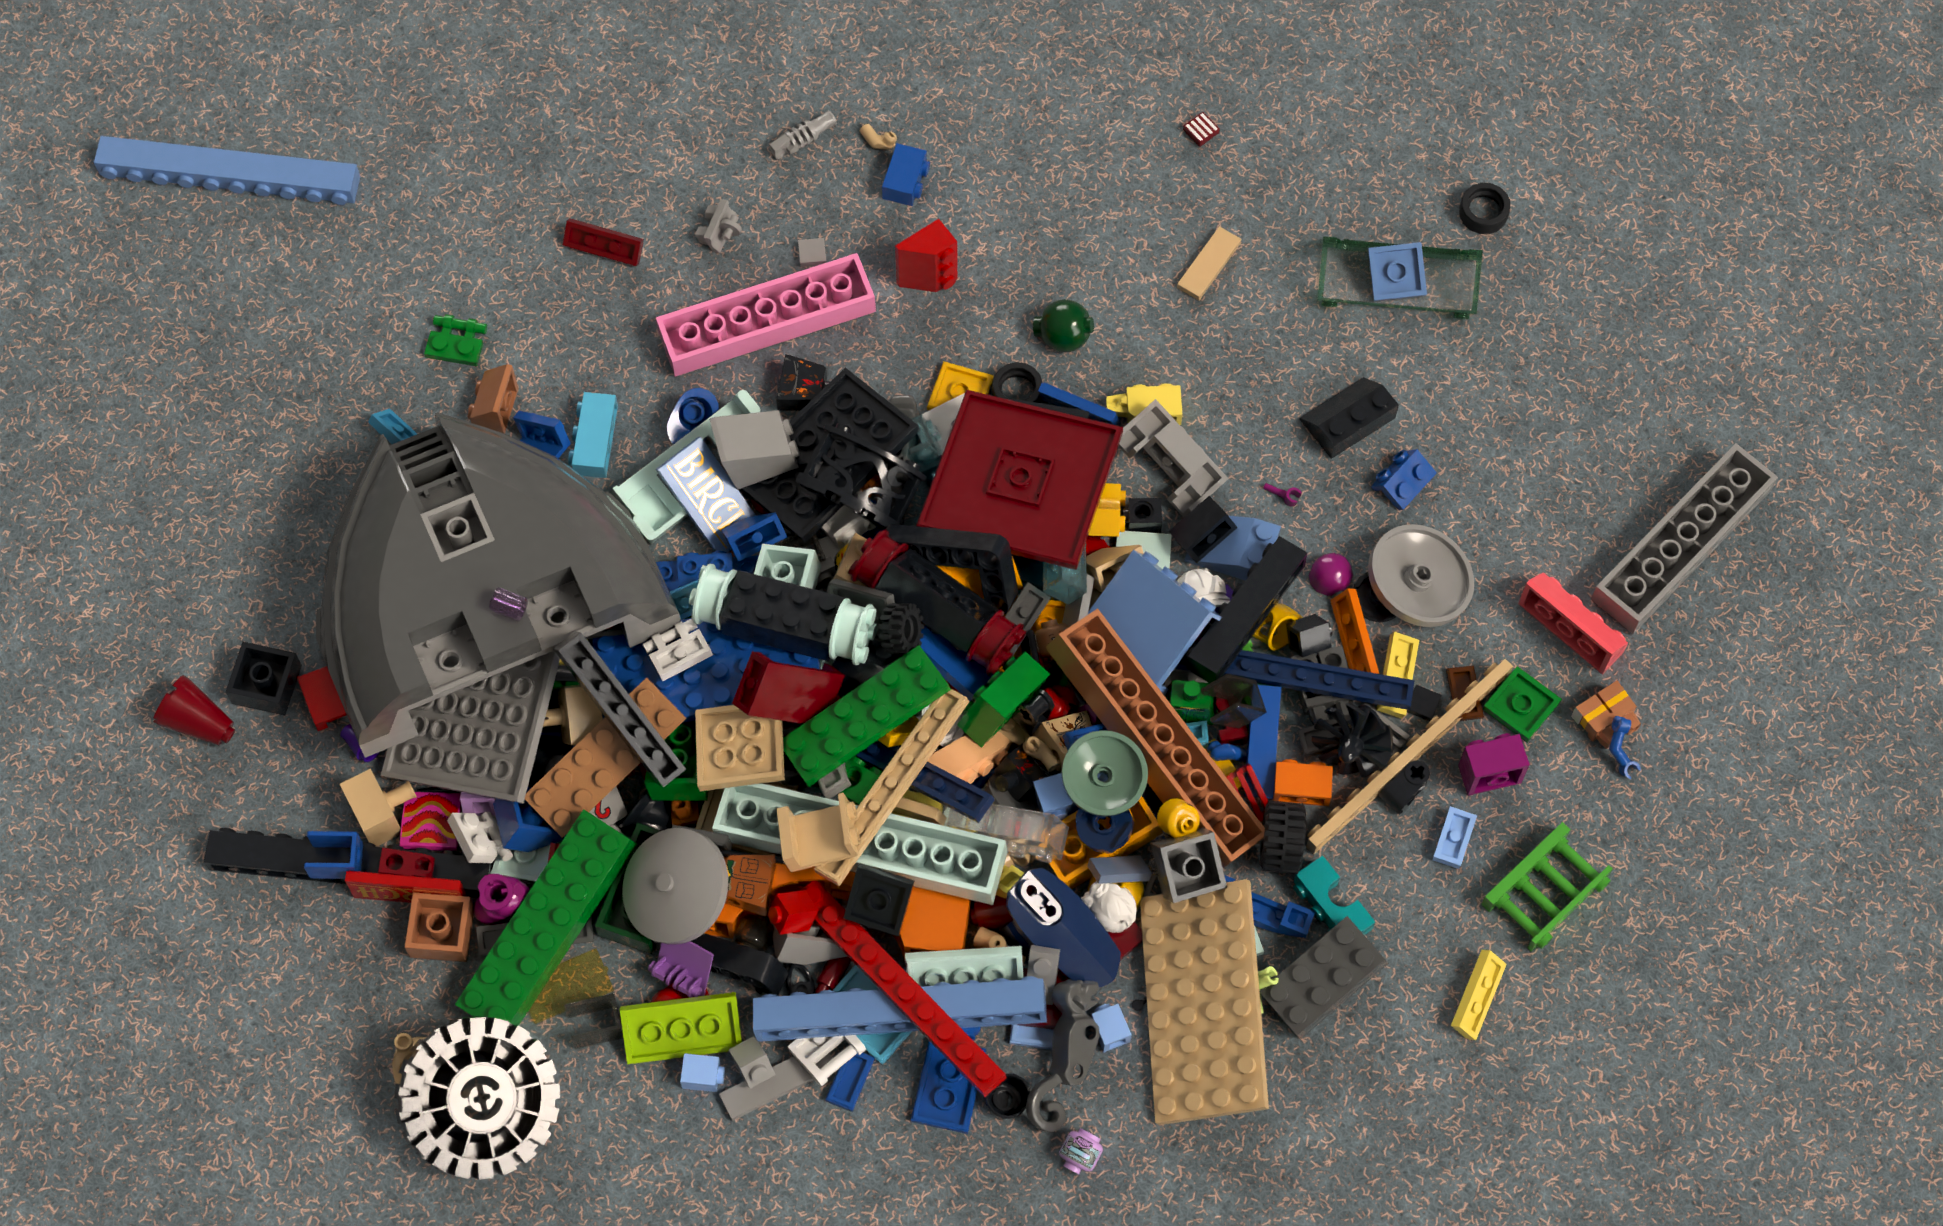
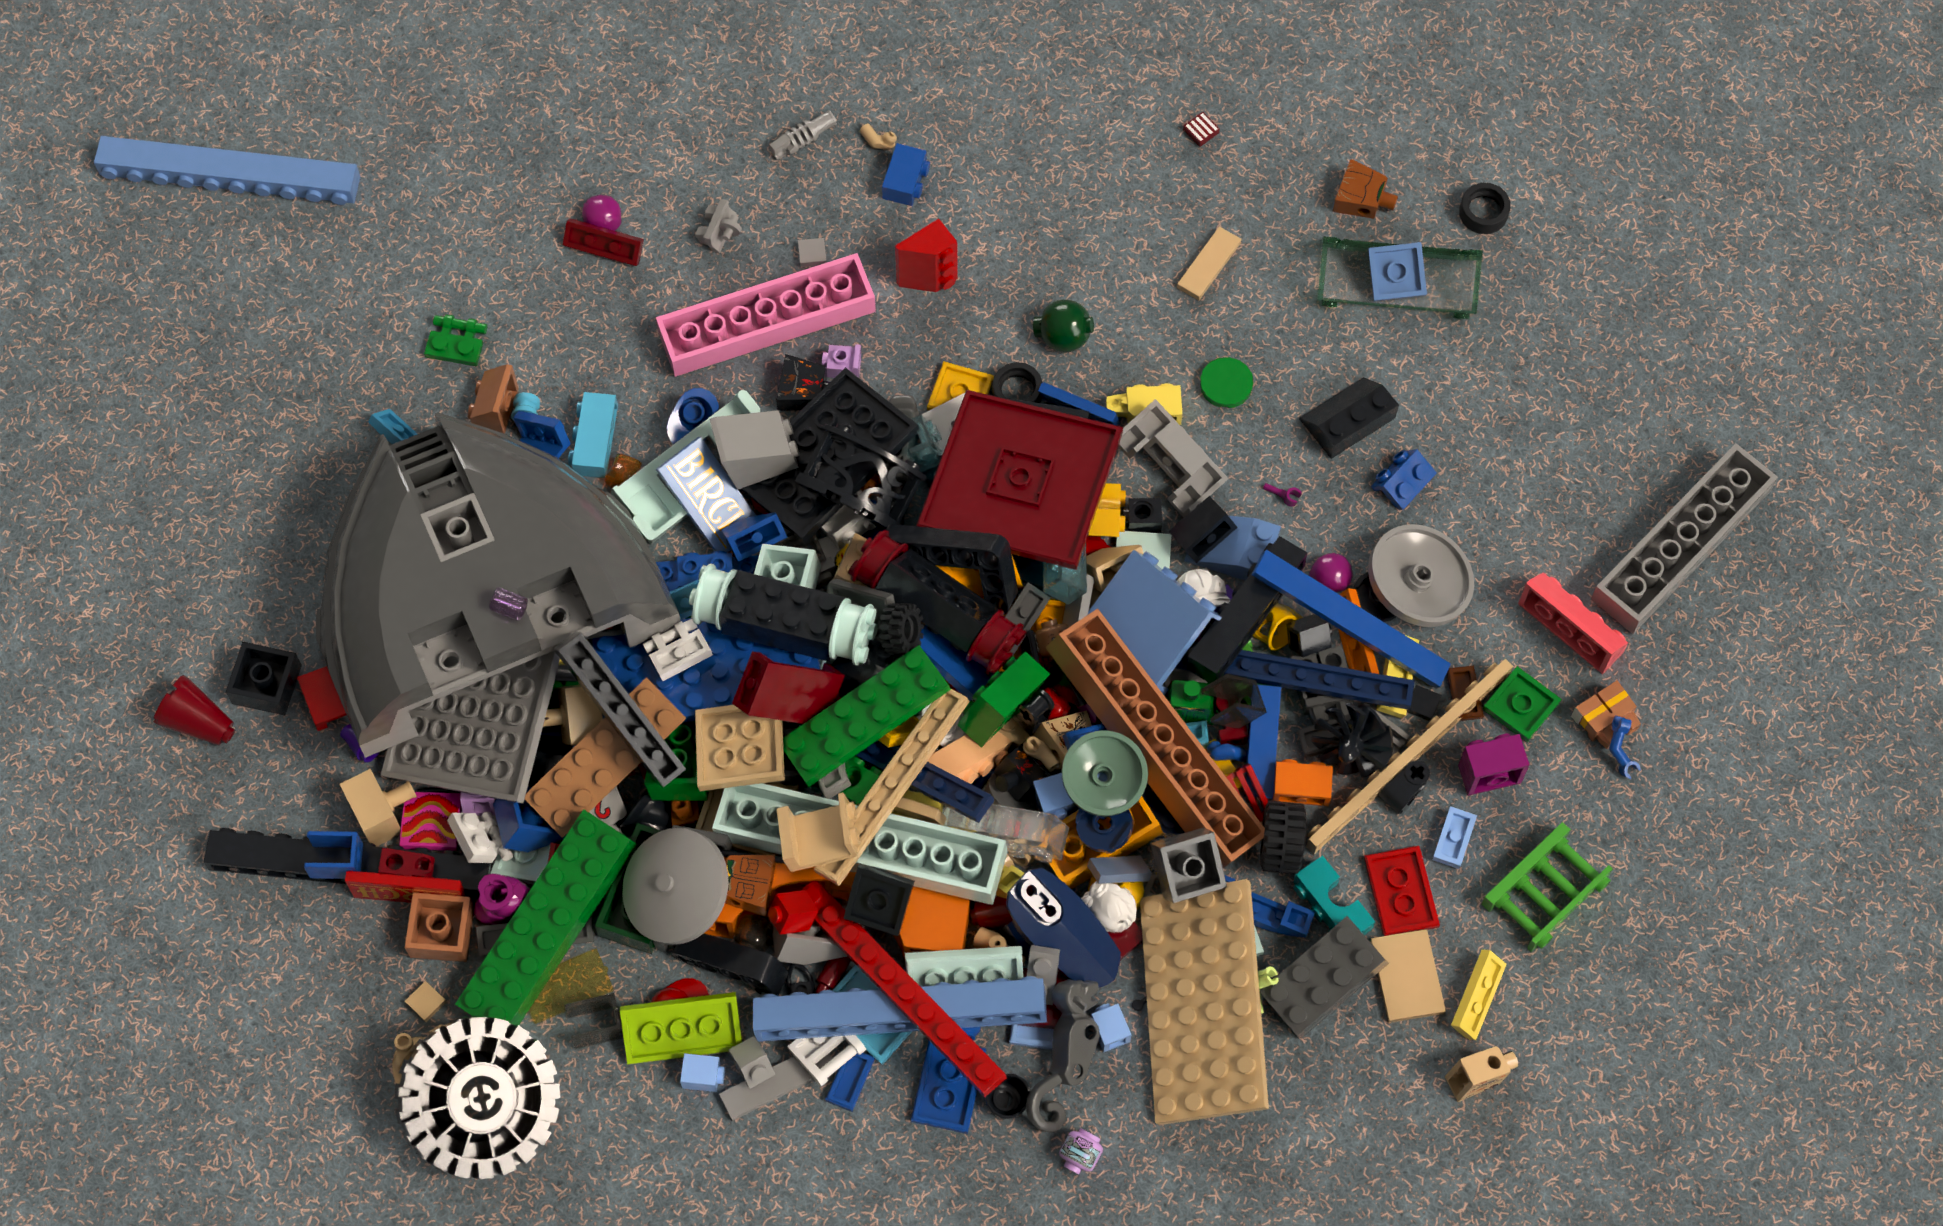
medium lavender hinge [648,941,714,998] -> none
yellow head [1157,798,1200,838] -> none
none -> tan tile [405,981,446,1022]
none -> medium azure wheel [511,392,540,422]
none -> magenta hair [582,194,621,231]
none -> clear orange piece [605,454,642,493]
none -> lavender brick [822,344,861,378]
none -> green tile [1200,357,1254,408]
none -> blue tile [1251,550,1451,689]
none -> dark orange torso [1333,159,1398,219]
none -> red tile [1364,846,1440,936]
none -> tan tile [1370,929,1446,1023]
none -> tan torso [1445,1046,1518,1102]

